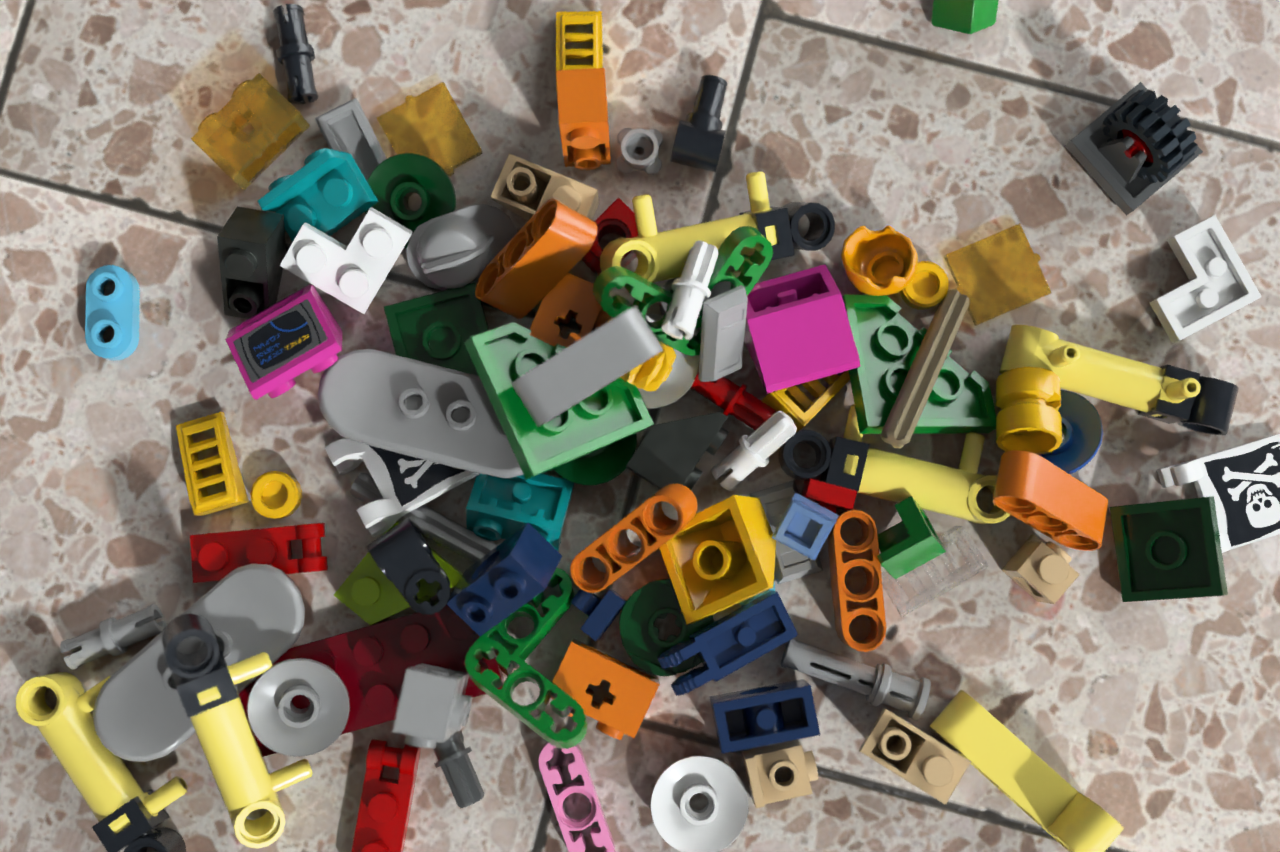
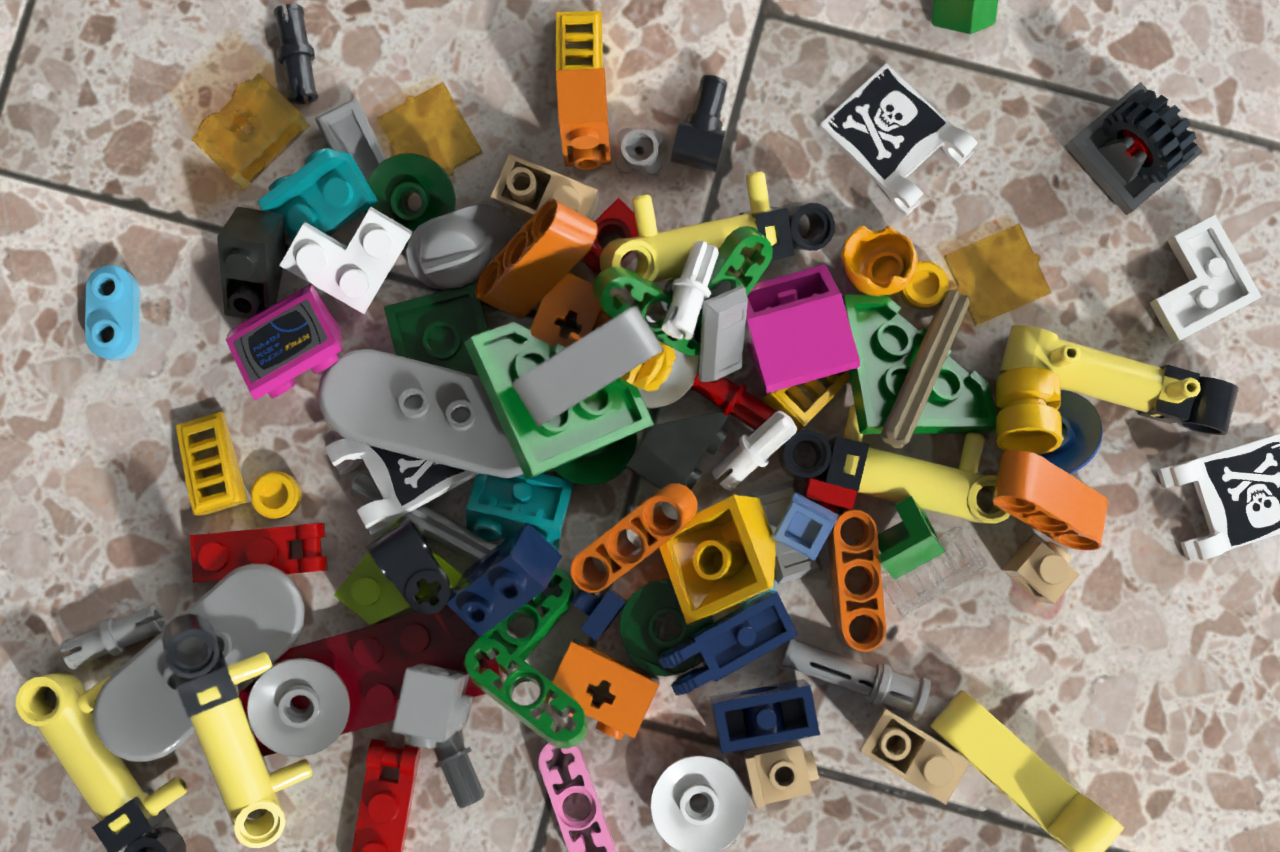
dark green plate [1110,496,1228,602] -> none
none -> flag [819,63,978,216]

